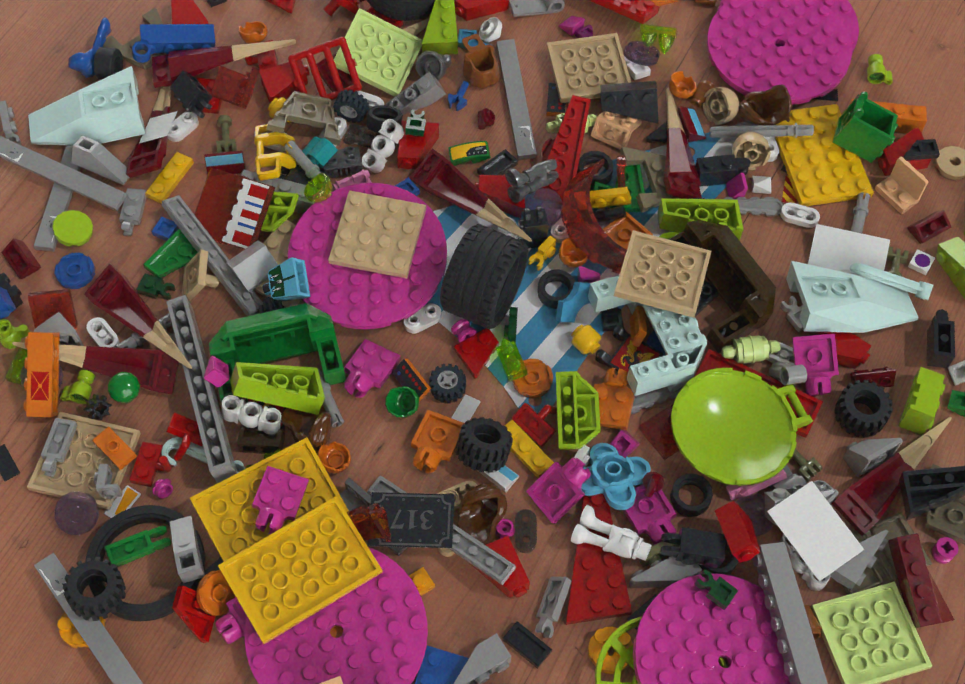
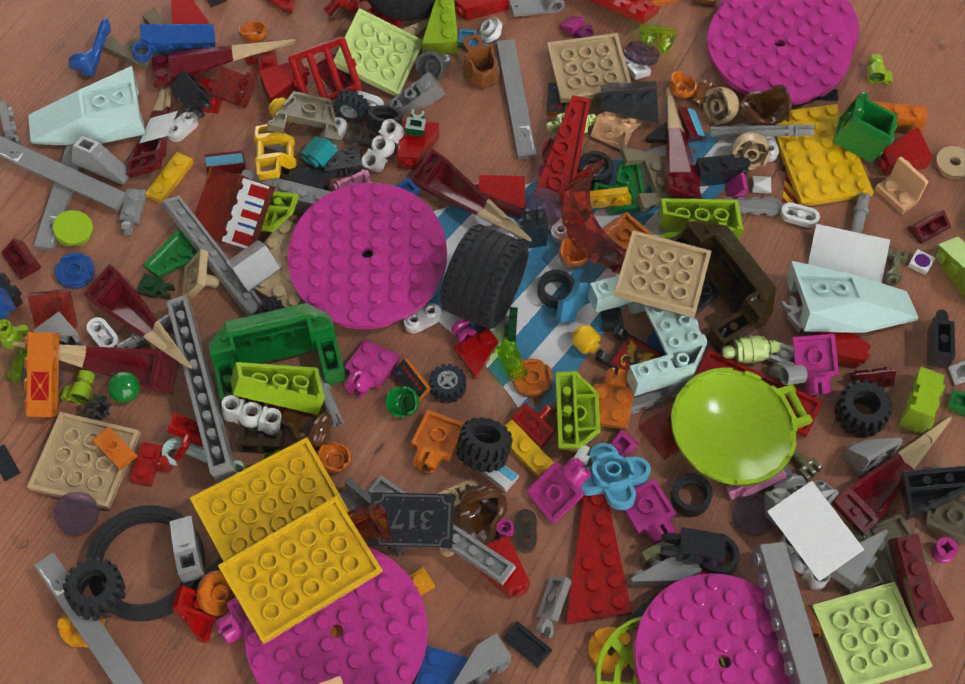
light grey plate [41,418,78,477] -> none
black tyre [94,47,123,80] -> none
light grey bracket [94,464,123,499] -> none
sticker [104,485,141,518] -> none
green hinge [105,526,172,567] -> none
blue plate [152,217,179,241] -> none
dark pink plate [152,478,173,499] -> none
dark pink slope [204,355,229,388] -> none
olive hinge [216,115,237,153] -> none
dark pink plate [252,466,309,534] -> none
medium azure torso [262,257,310,301] -> none
light grey pin [284,140,329,189] -> none
clear neon green piece [304,173,333,203] -> none
tan plate [328,190,426,279] -> none
blue bar [448,81,469,111] -> none
slope [448,141,491,166] -> none
white sticker [452,394,480,423] -> none
black tile [477,149,518,175] -> none
dark red plate [478,108,495,130] -> none
dark grey piece [505,159,559,203] -> none
yellow plate [528,236,556,271] -> none
white piece [571,505,652,561] -> none
dark pink slope [577,266,600,283] -> none
black axle [587,205,626,224] -> none
clear red bar [616,156,626,188] -> none
orange tile [629,305,648,347] -> none
dark red plate [642,472,664,498] -> none
dark green plate [695,570,738,610] -> none
red slope [714,500,760,563] -> none
light aqua piece [850,263,933,300] -> none
black tile [903,139,940,160] -> none

